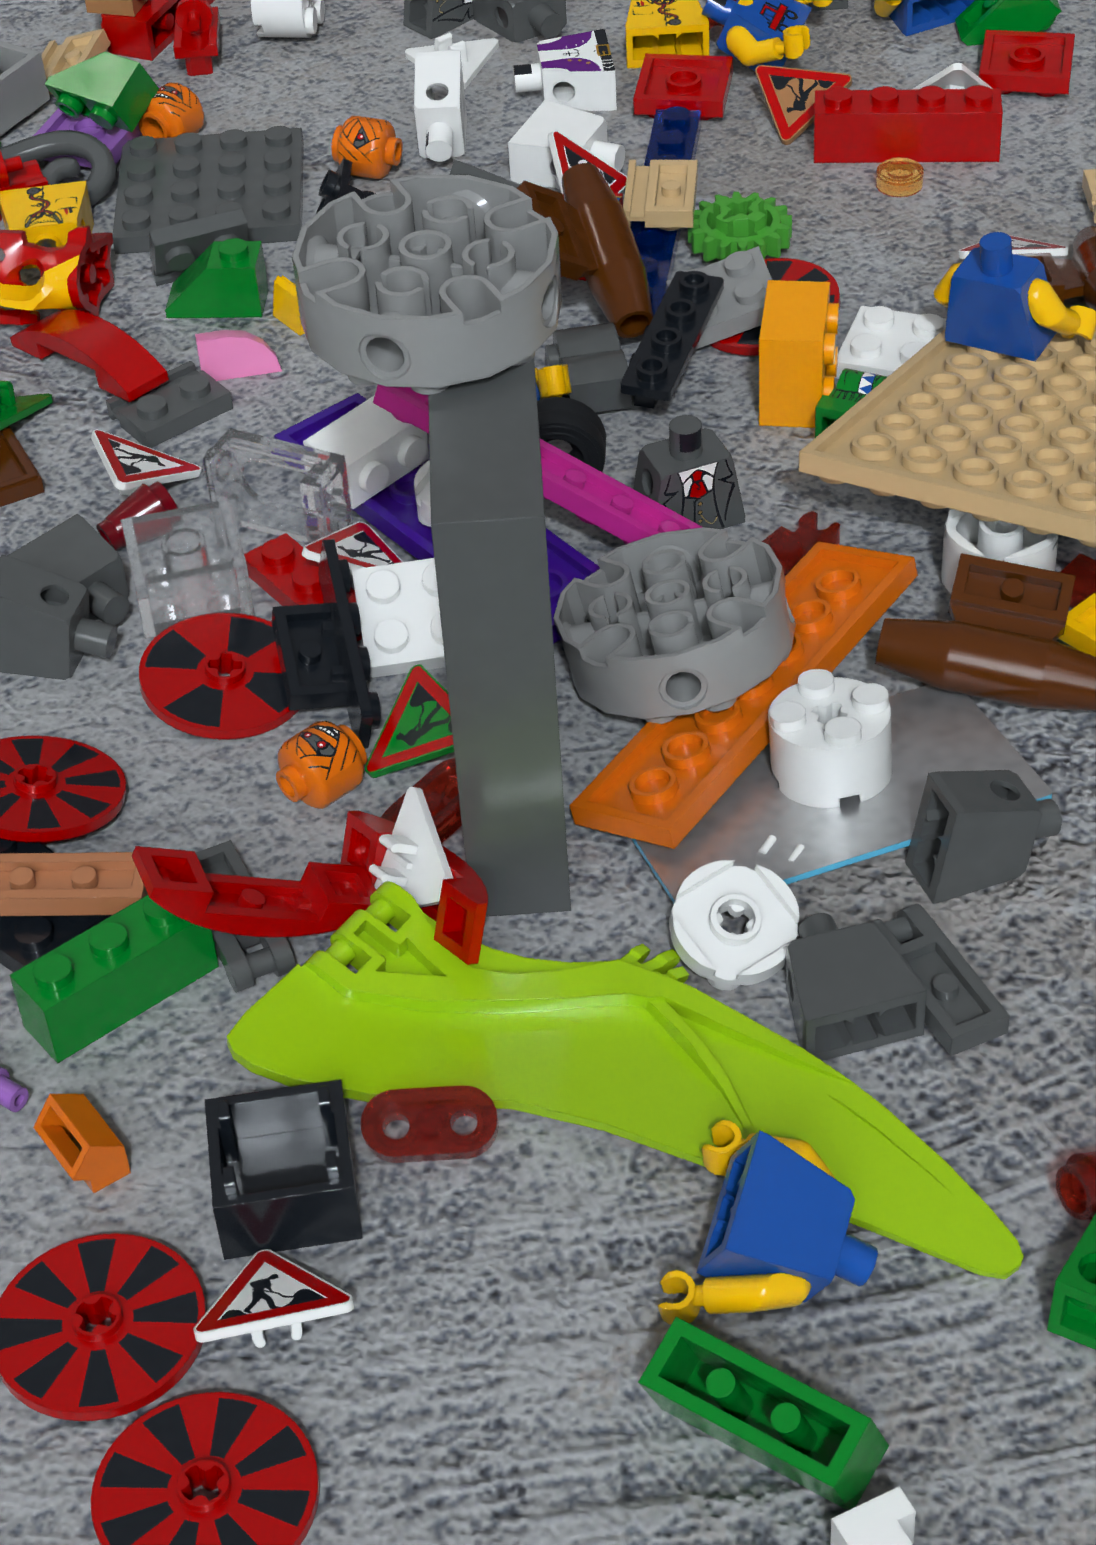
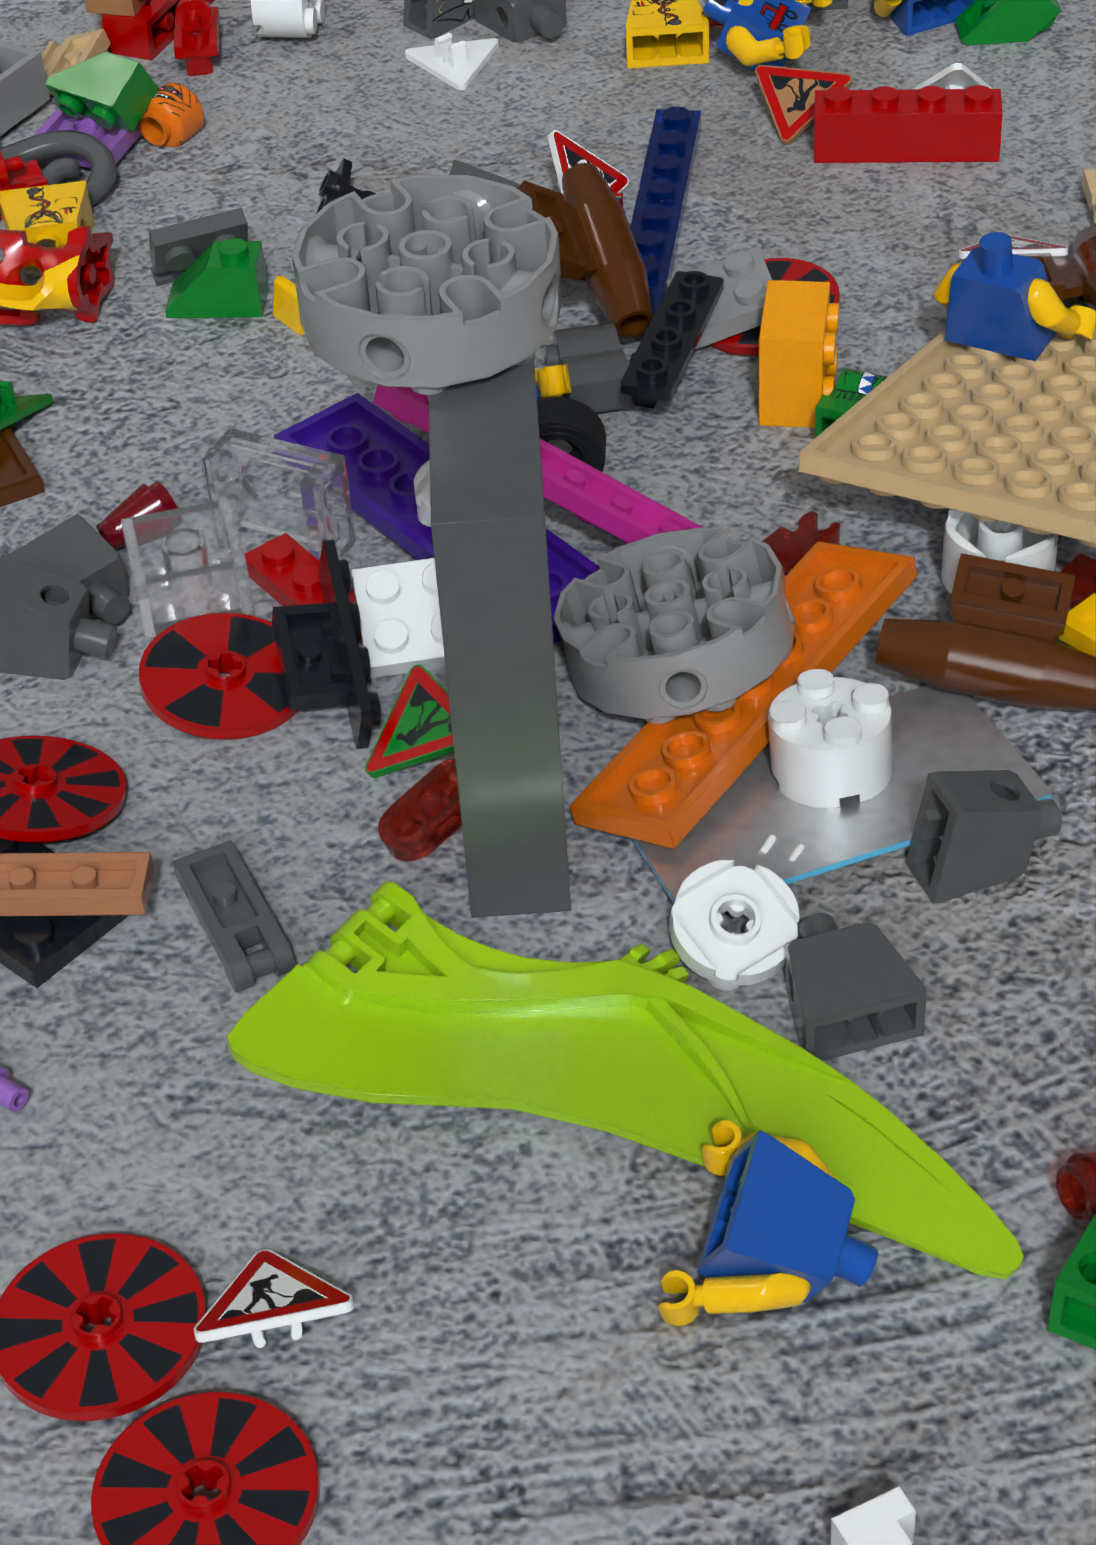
green brick [9,895,219,1063] -> none
red slope [10,309,169,402] -> none
orange piece [33,1093,131,1193] -> none
piece [91,429,201,496] -> none
dark grey plate [106,361,233,448] -> none
dark grey plate [113,126,304,254] -> none
red slope [132,846,376,937] -> none
bright pink brick [195,330,282,381] -> none
black container [205,1079,363,1260] -> none
orange head [276,721,367,809] -> none
piece [302,521,403,588] -> none
white brick [303,395,430,509] -> none
orange head [331,116,403,179] -> none
red slope [340,810,488,965] -> none
clear red plate [361,1086,499,1163] -> none
white piece [369,787,453,908] -> none
white torso [414,50,467,162] -> none
white torso [508,100,625,188] -> none
white torso [513,29,617,111] -> none
tan plate [623,160,698,231] -> none
red plate [633,53,733,120] -> none
dark grey torso [633,415,745,529] -> none
green brick [638,1317,889,1511] -> none
bright green gear [688,191,792,262] -> none
white plate [835,306,947,379] -> none
dark grey plate [868,903,1010,1056] -> none
clear orange tile [876,157,924,197] -> none
red plate [979,30,1075,97] -> none

